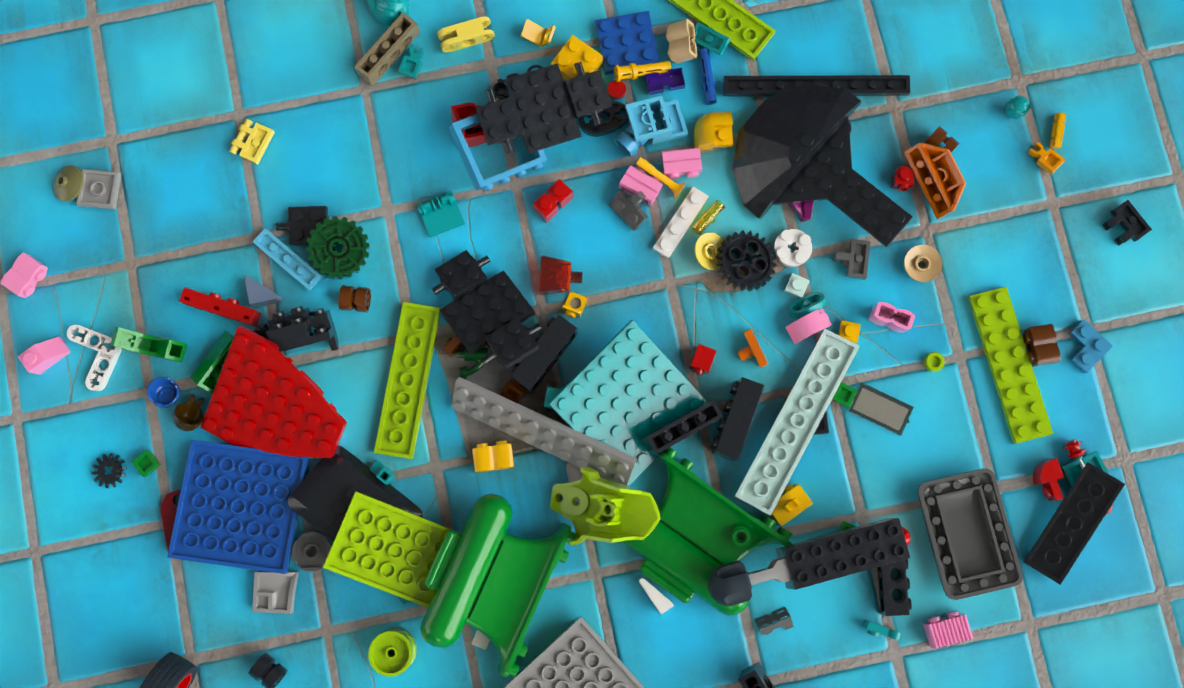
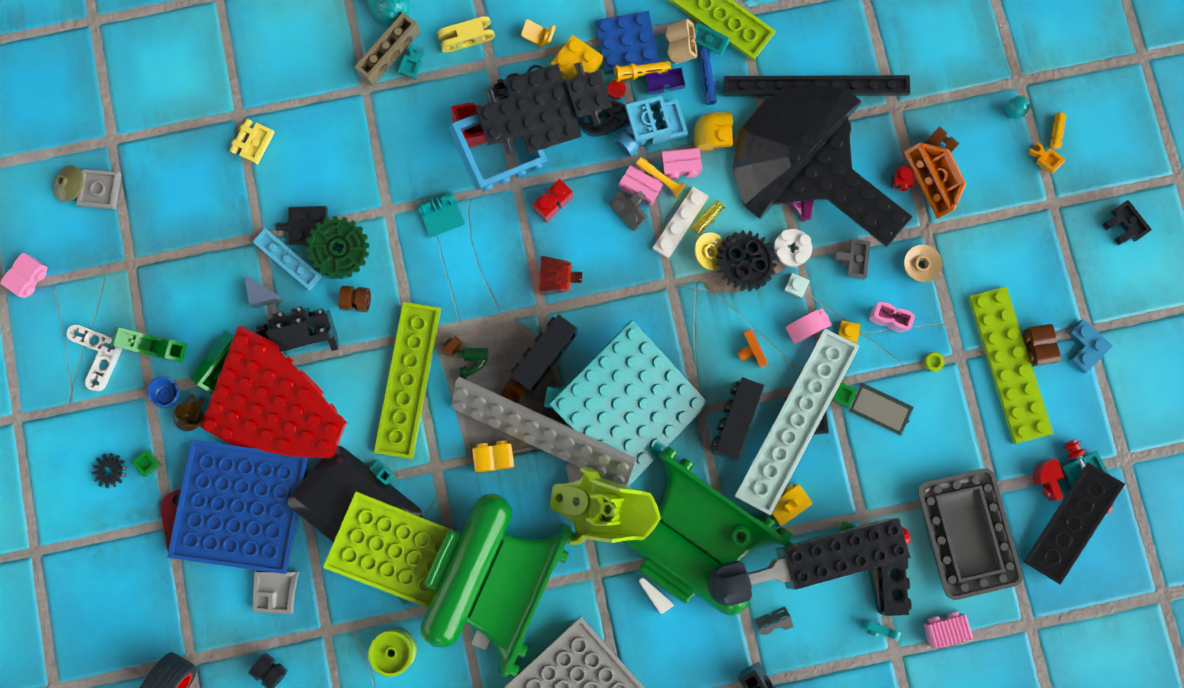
bright pink slope [18,336,71,375] -> none
red piece [179,287,262,327] -> none
dark grey plate [292,531,332,572] -> none
black piece [431,250,542,370] -> none
yellow bracket [562,292,587,319] -> none
black brick [641,400,723,456] -> none
red brick [689,344,717,376] -> none
teal plate [789,292,826,319] -> none

